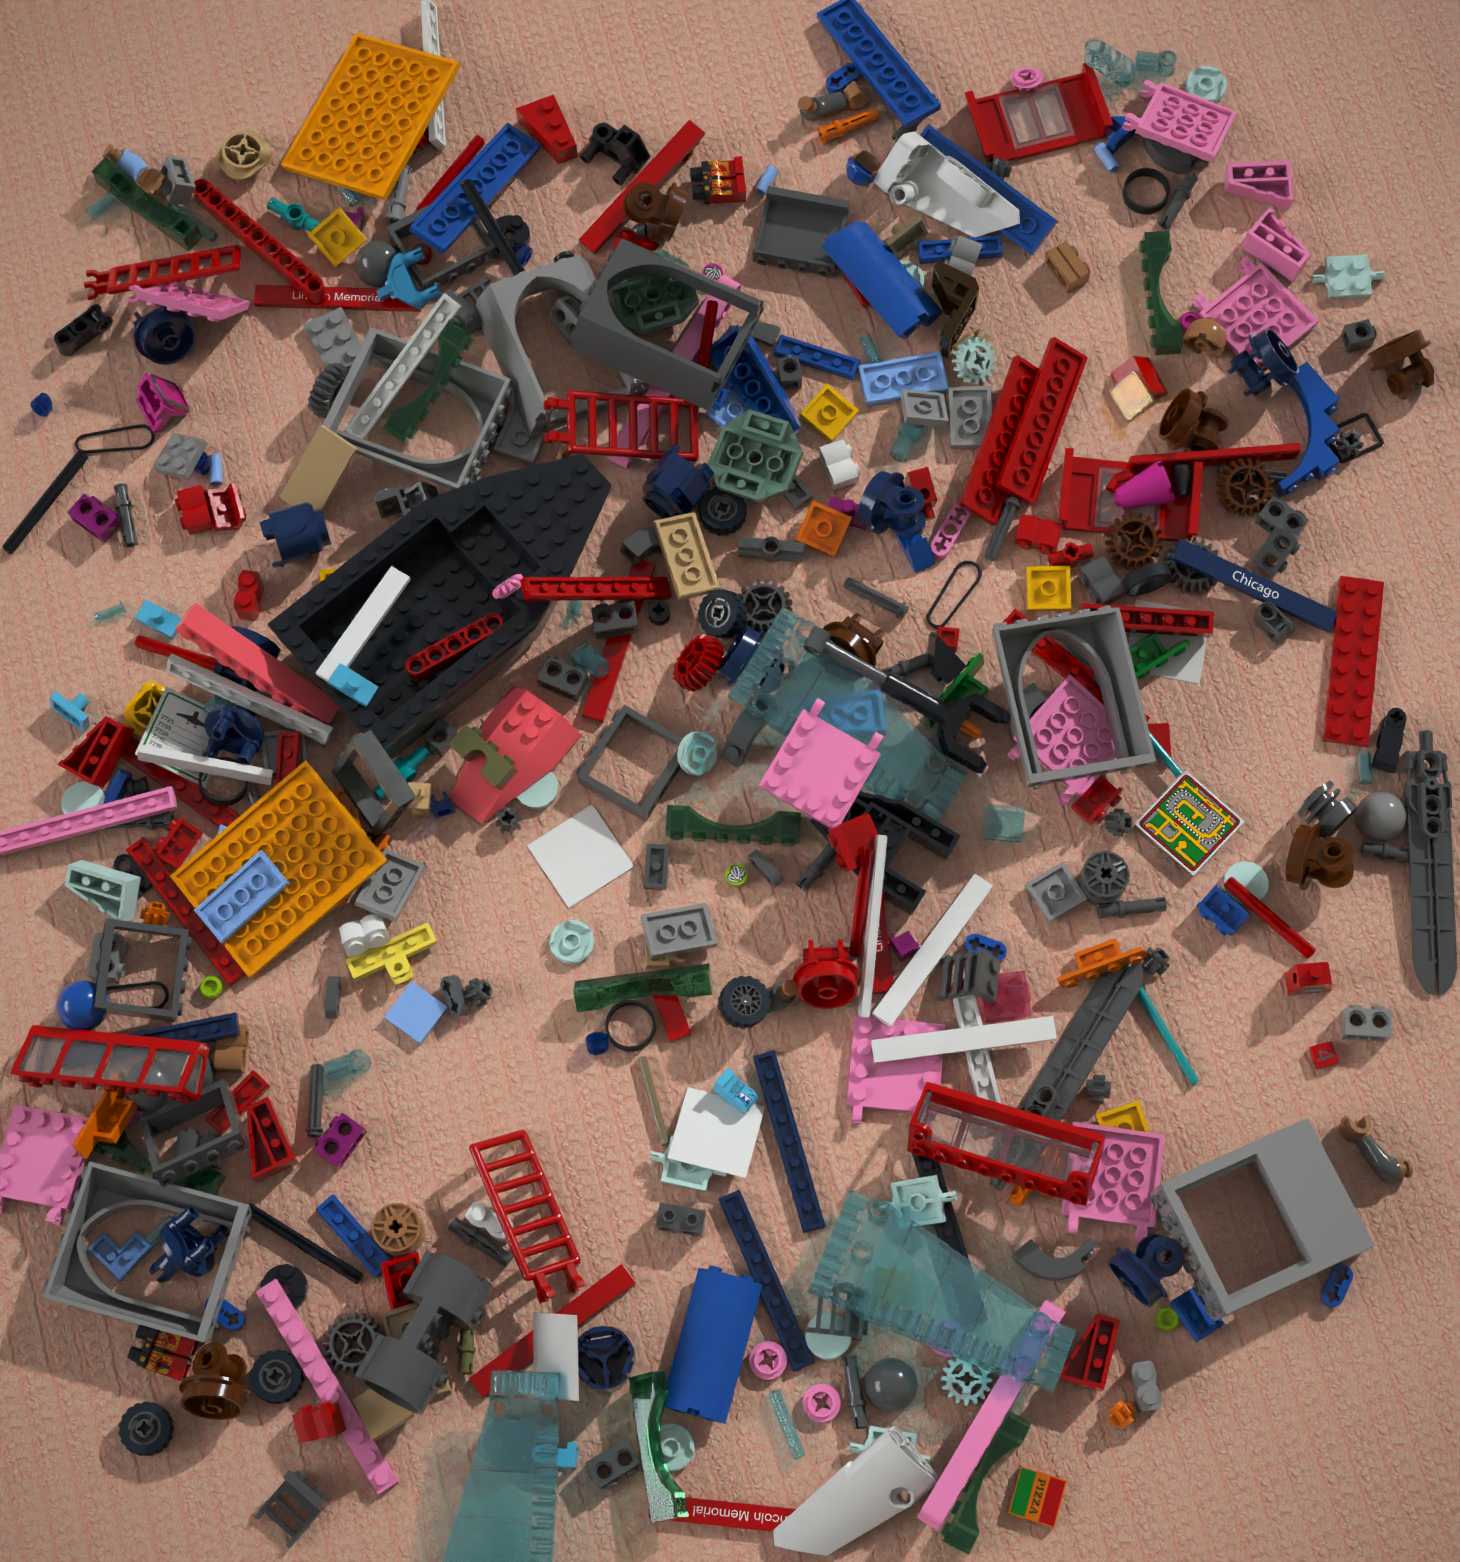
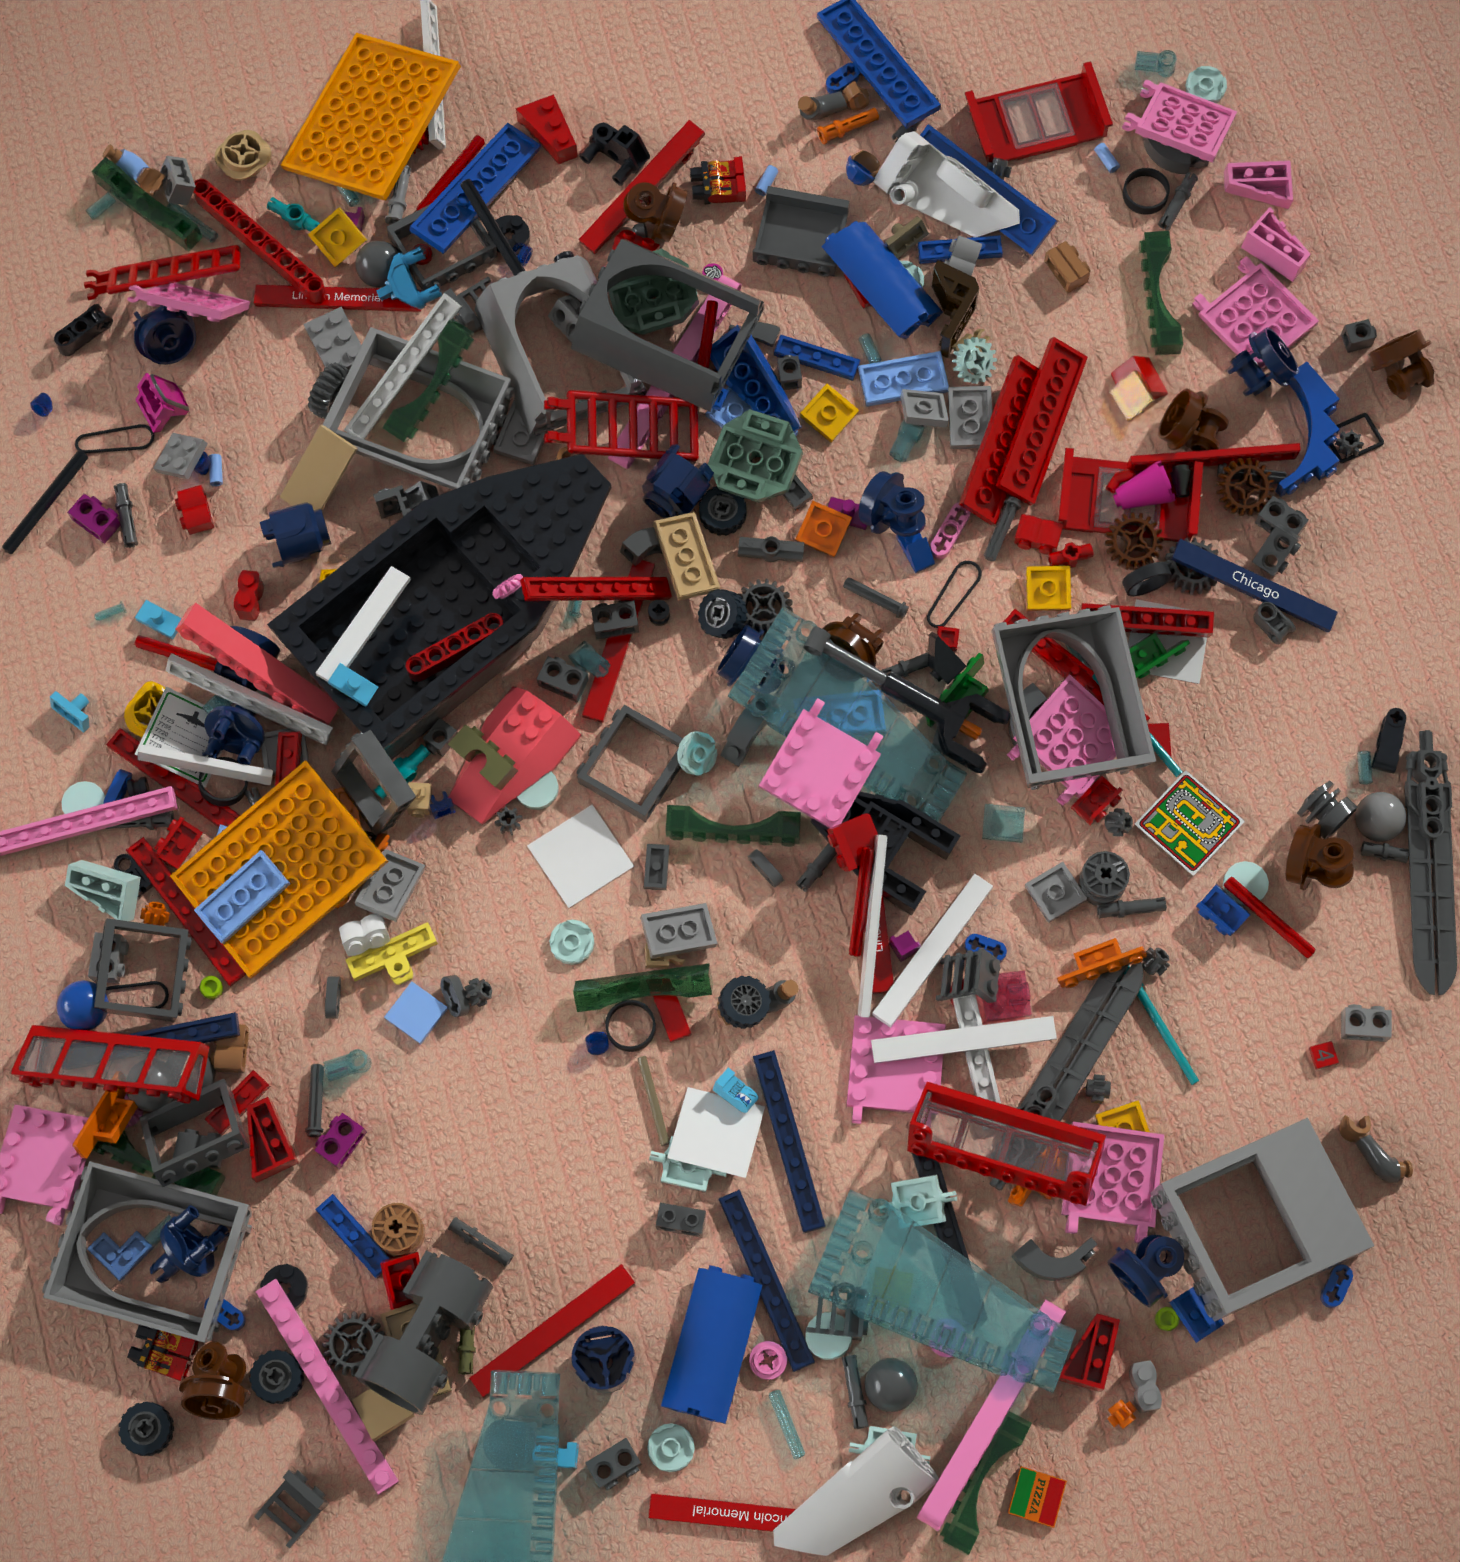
red wedge [57,716,135,788] -> none
red bracket [205,482,246,531] -> none
black axle [248,1203,363,1284] -> none
red brick [292,1400,346,1443] -> none
white brick [465,1201,515,1243] -> none
red bar [469,1130,586,1304] -> none
white sticker [533,1312,579,1401] -> none
clear green arch [629,1372,689,1523] -> none
red gear [673,634,724,692] -> none
tile [725,864,748,887] -> none
red piece [793,939,861,1009] -> none
bright pink gear [803,1384,841,1423] -> none
white brick [819,439,861,490] -> none
red torso [904,467,937,521] -> none
light aqua gear [940,1353,993,1407] -> none
bright pink gear [1011,67,1044,92] -> none
dark grey brick [1078,556,1125,605] -> none
clear light blue beam [1085,38,1134,86] -> none
blue slope [1107,116,1141,154] -> none
dark pink tile [1179,312,1201,333] -> none
medium nougat cylinder [1183,317,1227,357] -> none
red torso [1285,962,1332,996] -> none
light aqua plate [1312,254,1385,299] -> none
red plate [1323,576,1384,748] -> none

